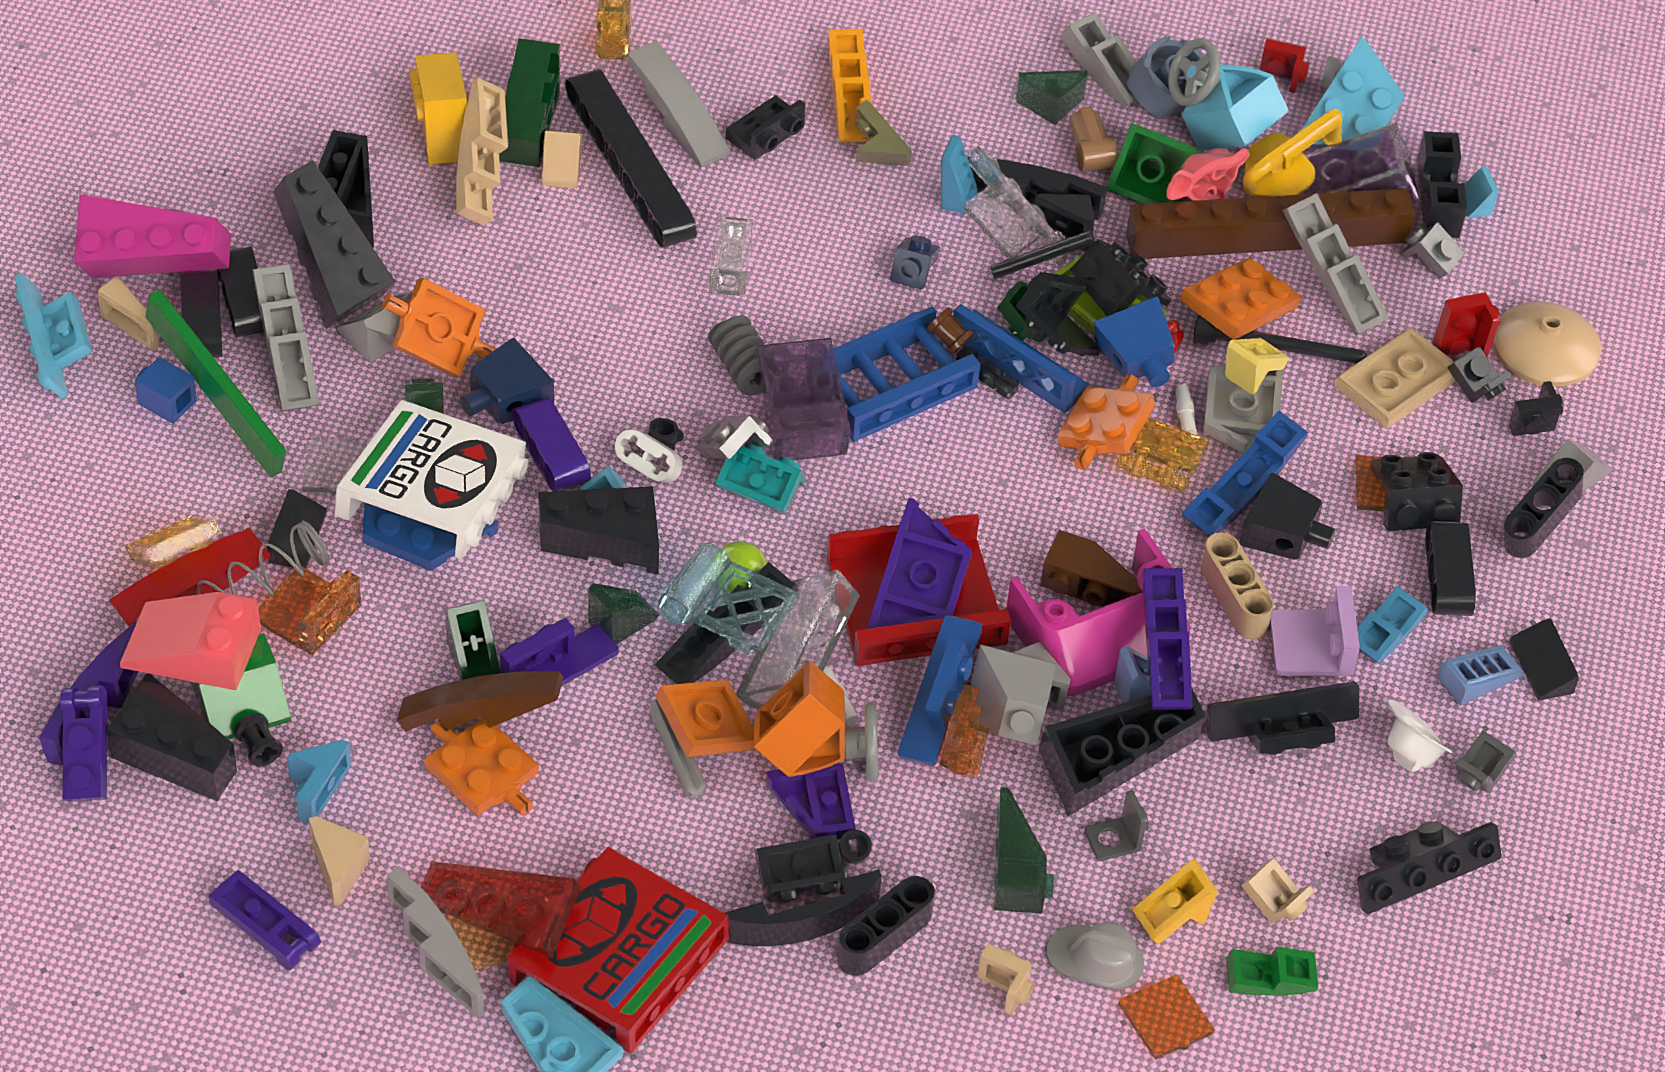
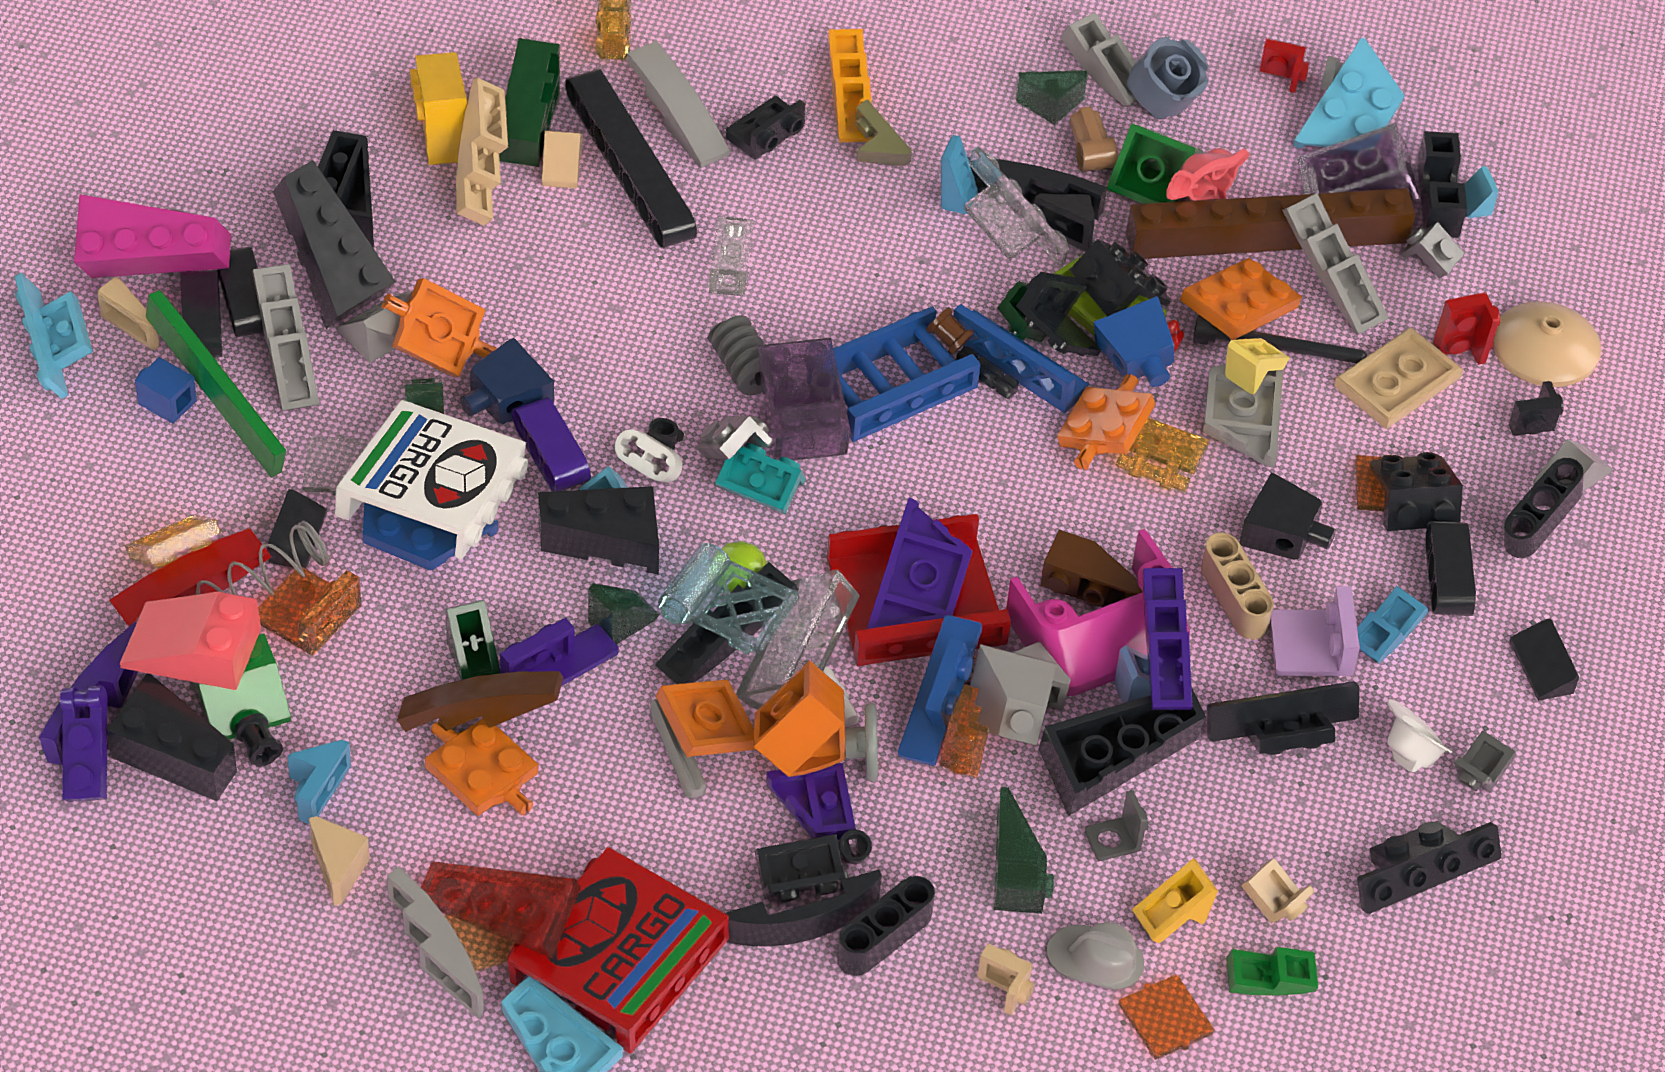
dark purple plate [208,870,321,971] -> none
dark blue bracket [890,235,940,289] -> none
black bar [990,230,1095,279] -> none
medium azure piece [1168,38,1289,150] -> none
white piece [1175,383,1197,440] -> none
blue slope [1182,410,1308,537] -> none
yellow piece [1242,109,1342,197] -> none
medium blue slope [1438,645,1524,706] -> none
bracket [1447,346,1513,403] -> none

